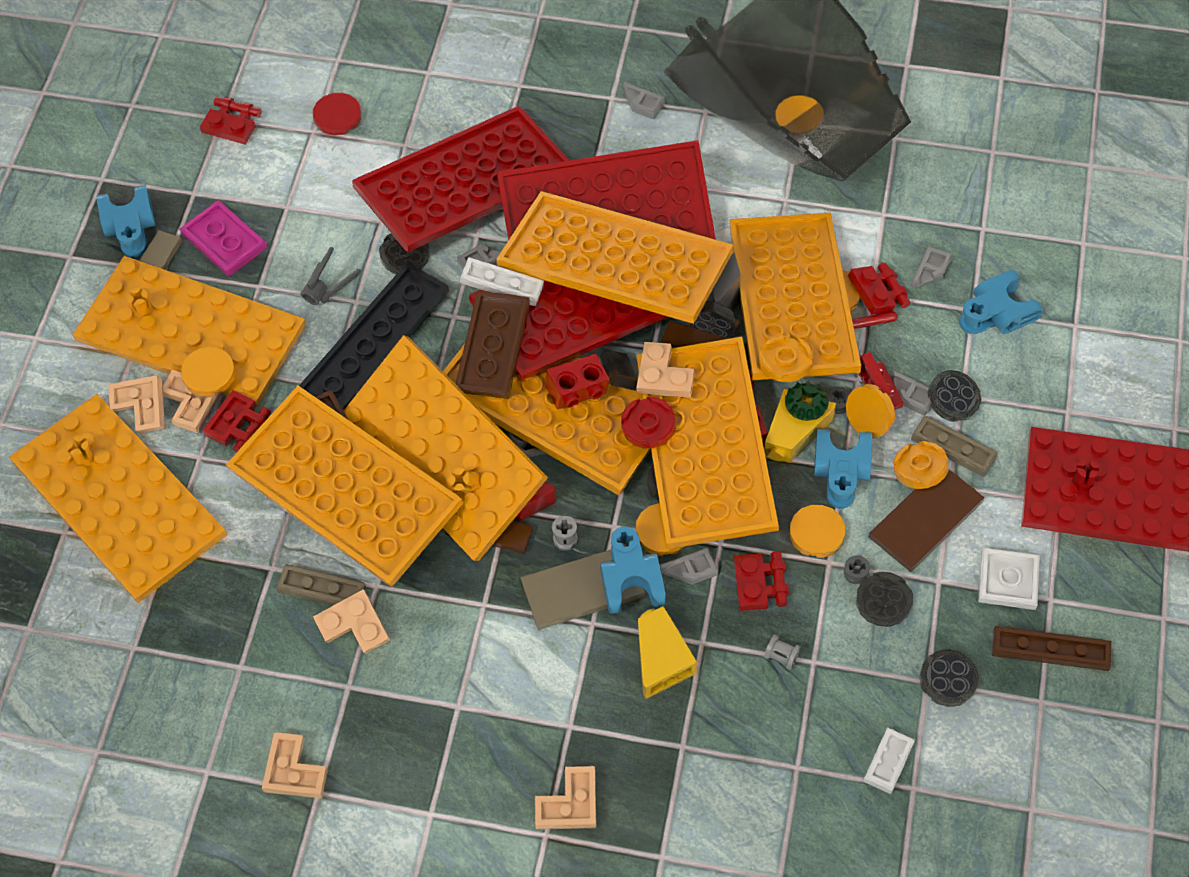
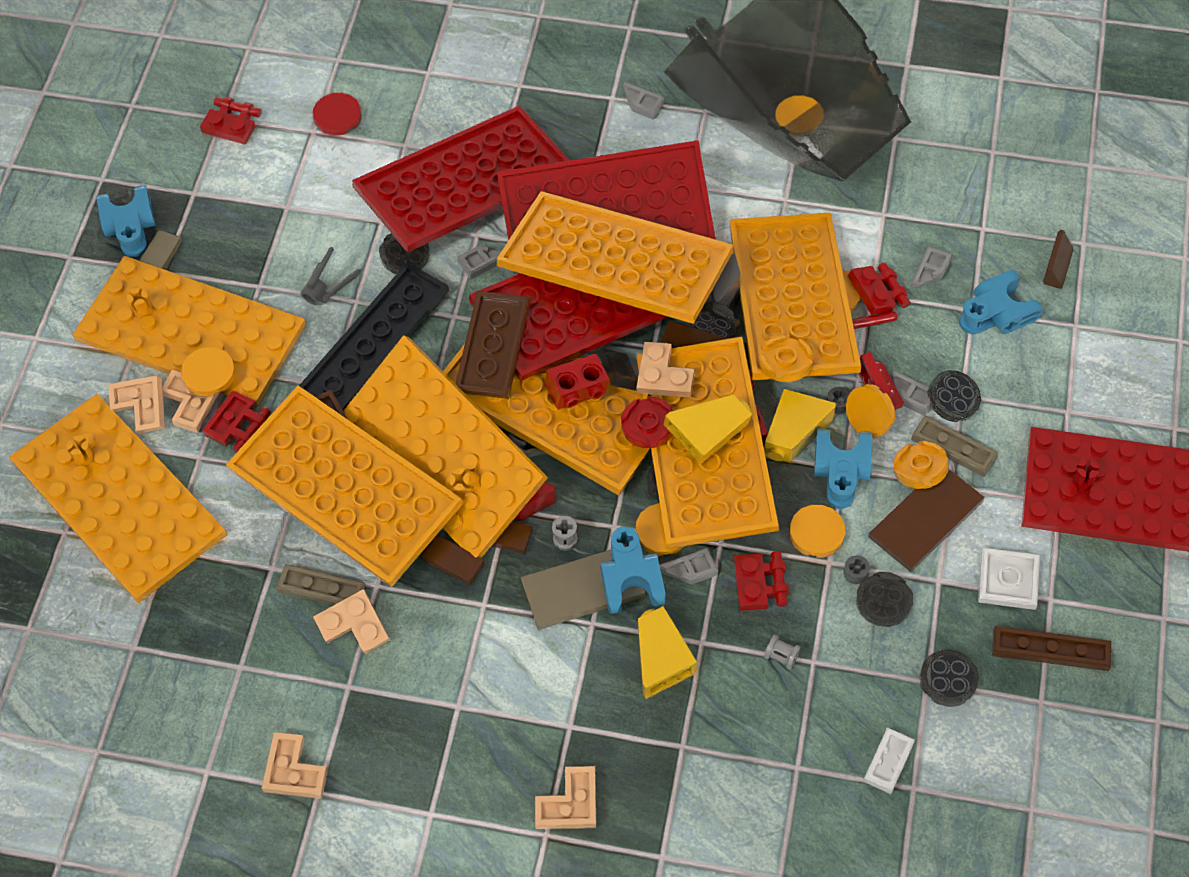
dark pink tile [180,200,268,277] -> none
white tile [460,257,544,306] -> none
dark green gear [785,380,829,421] -> none
none -> reddish brown tile [422,535,485,586]
none -> yellow slope [663,394,752,464]
none -> reddish brown slope [1043,229,1073,289]

